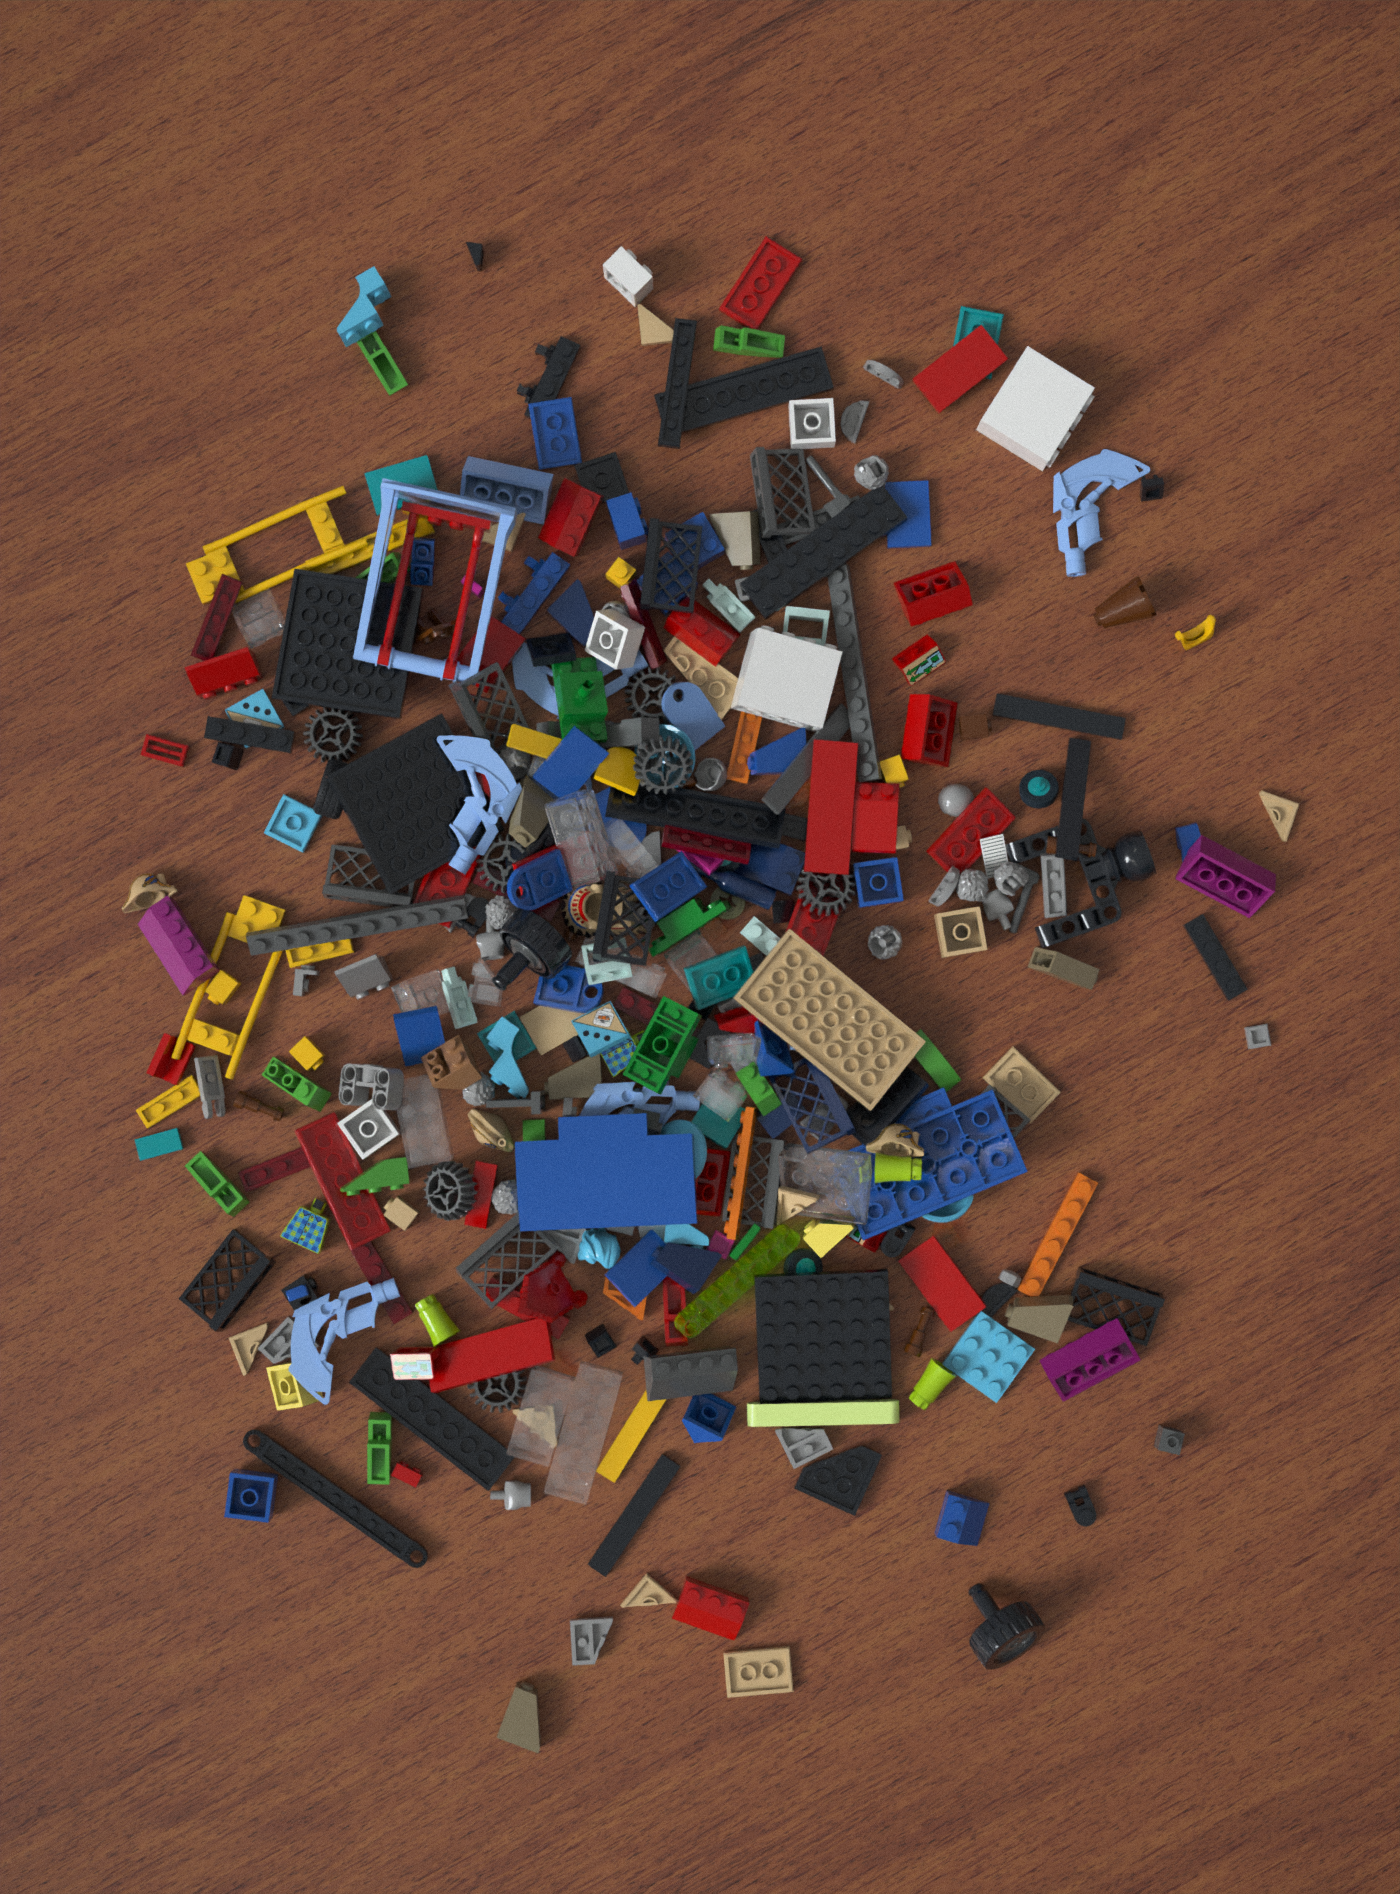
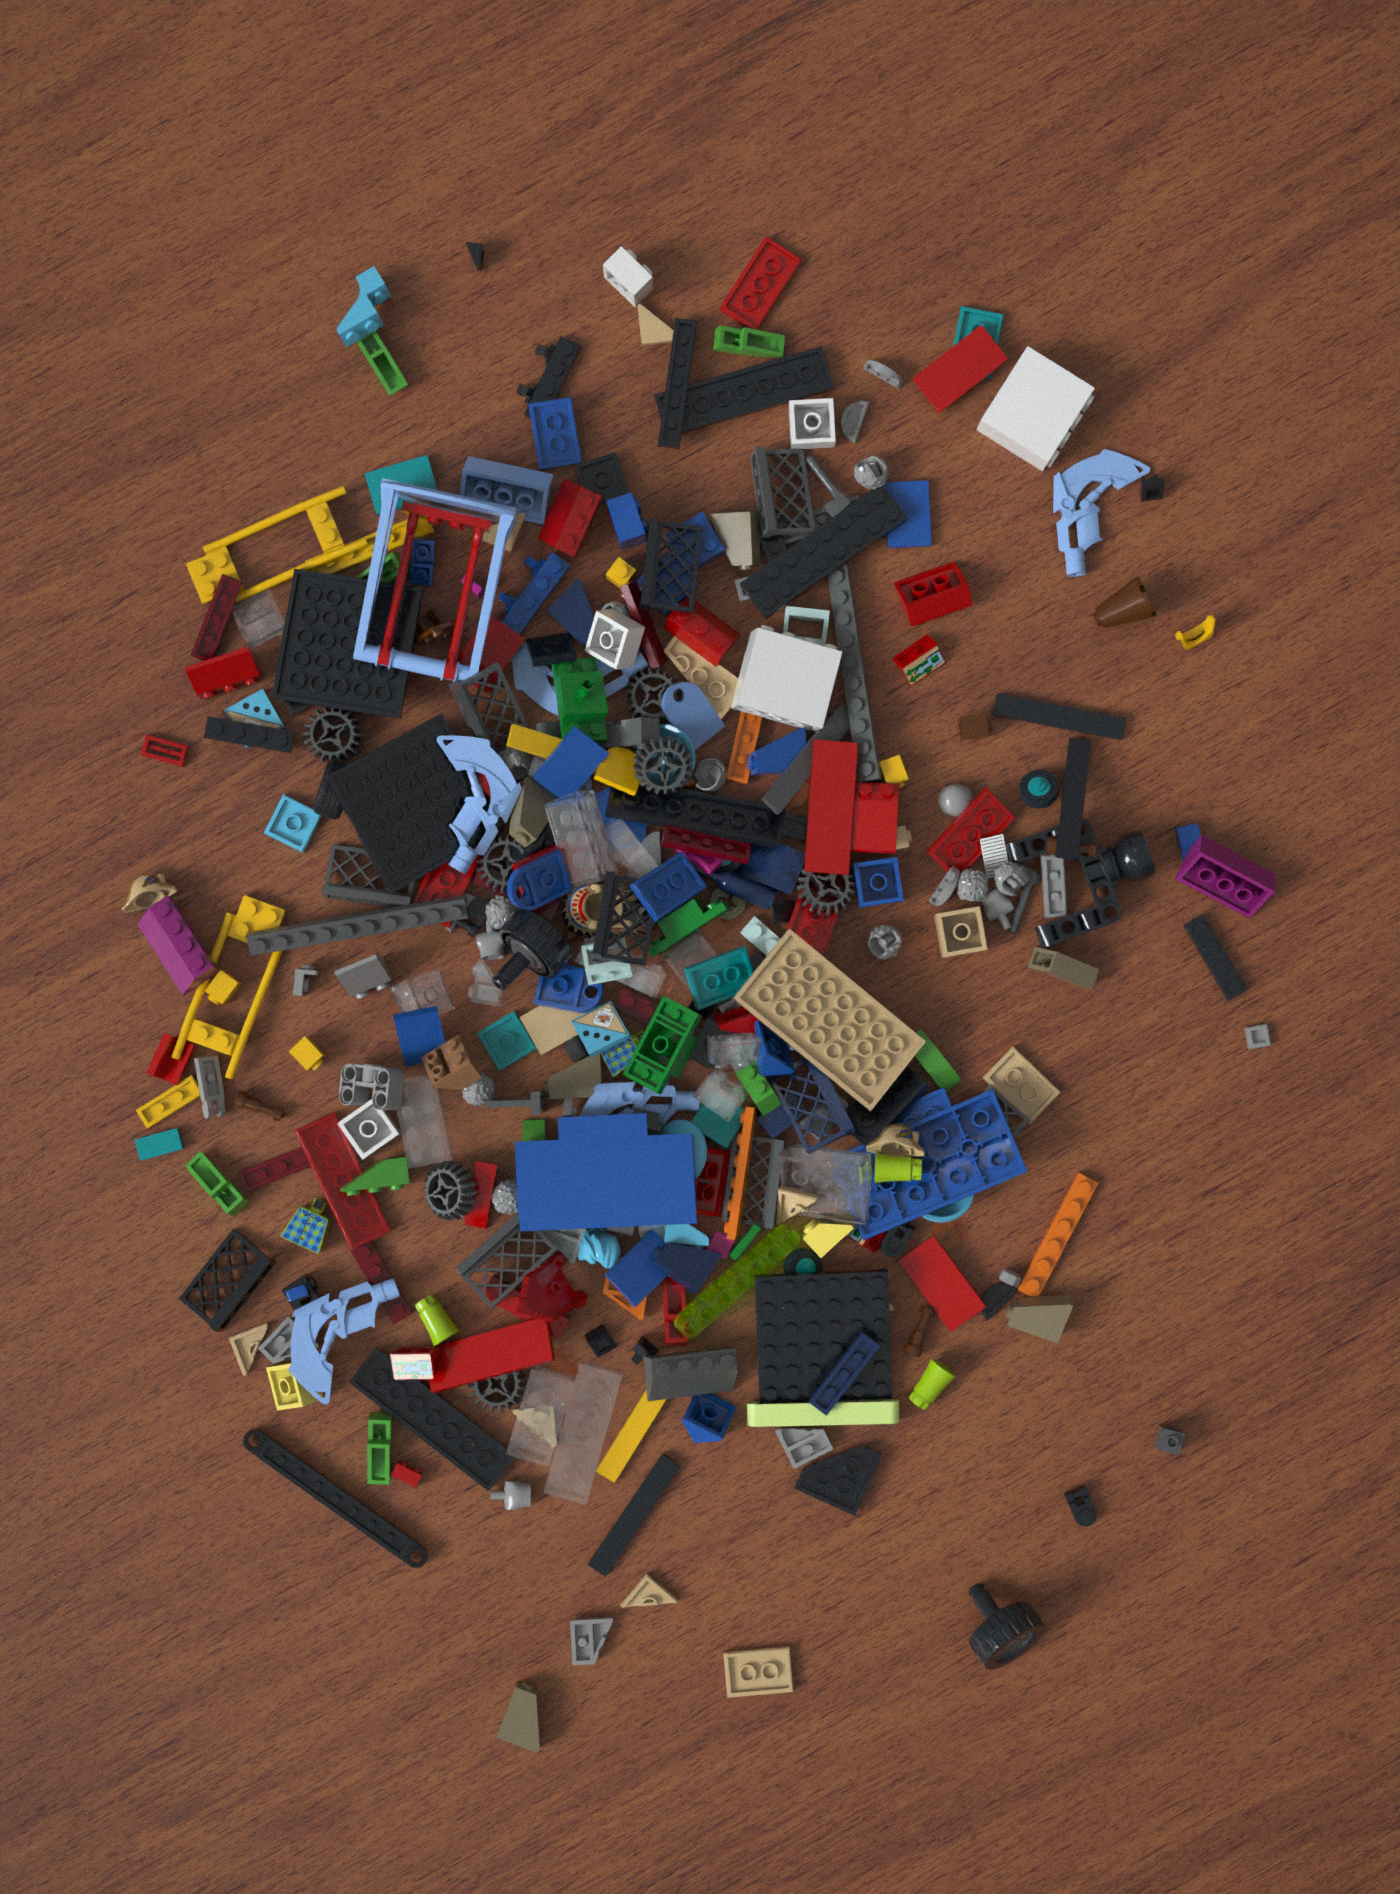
black slope [212,742,244,770] -> none
blue brick [224,1469,278,1523] -> none
bright green slope [262,1056,332,1112] -> none
yellow tile [286,939,355,968] -> none
tan brick [384,1196,420,1231] -> none
light aqua hinge [441,967,477,1029] -> none
tan hat [468,1109,515,1153] -> none
medium azure arch [486,1016,529,1099] -> none
red slope [672,1576,749,1641] -> none
light aqua hinge [702,579,755,633] -> none
red slope [901,694,958,767] -> none
blue slope [934,1490,989,1546] -> none
medium azure plate [942,1311,1035,1403] -> none
magenta slope [1039,1318,1141,1402] -> none
black fence [1067,1267,1165,1346] -> none
tan tile [1259,790,1299,842] -> none
none -> dark blue plate [808,1331,880,1416]

